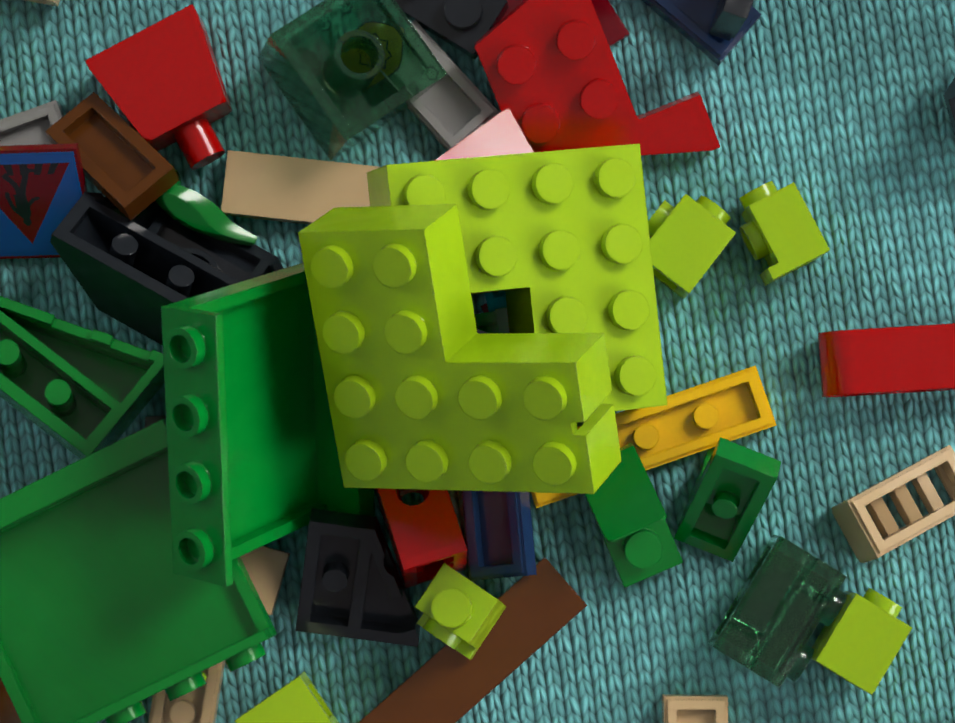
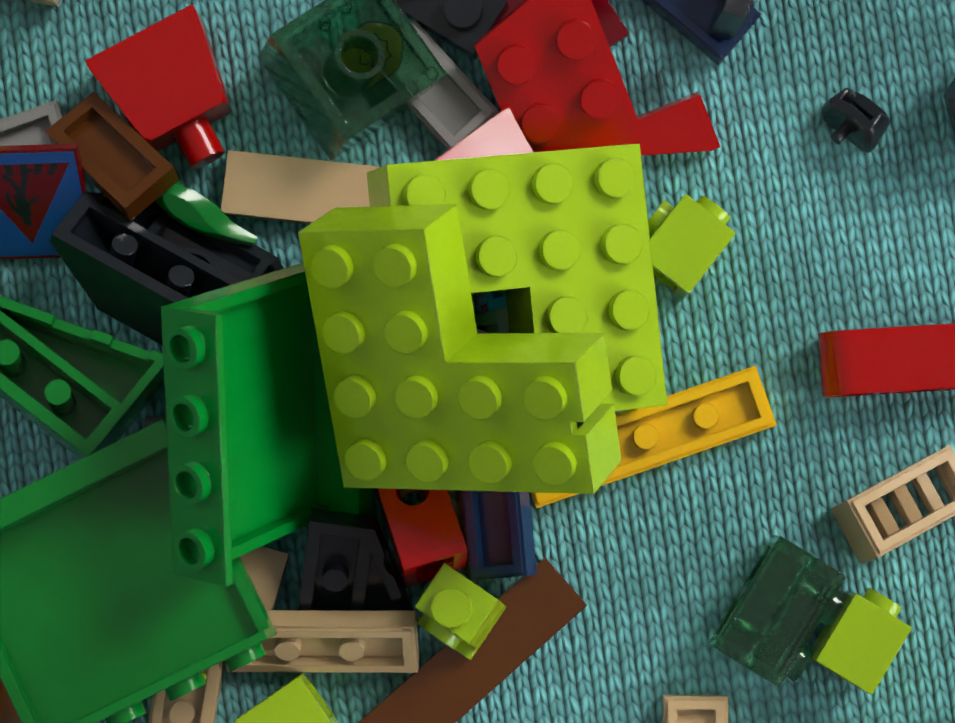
green slope [584,443,683,588] -> none
green slope [674,437,781,562] -> none
lime brick [739,181,830,286] -> none
none -> tan tile [226,610,420,673]
none -> black piece [821,88,890,153]

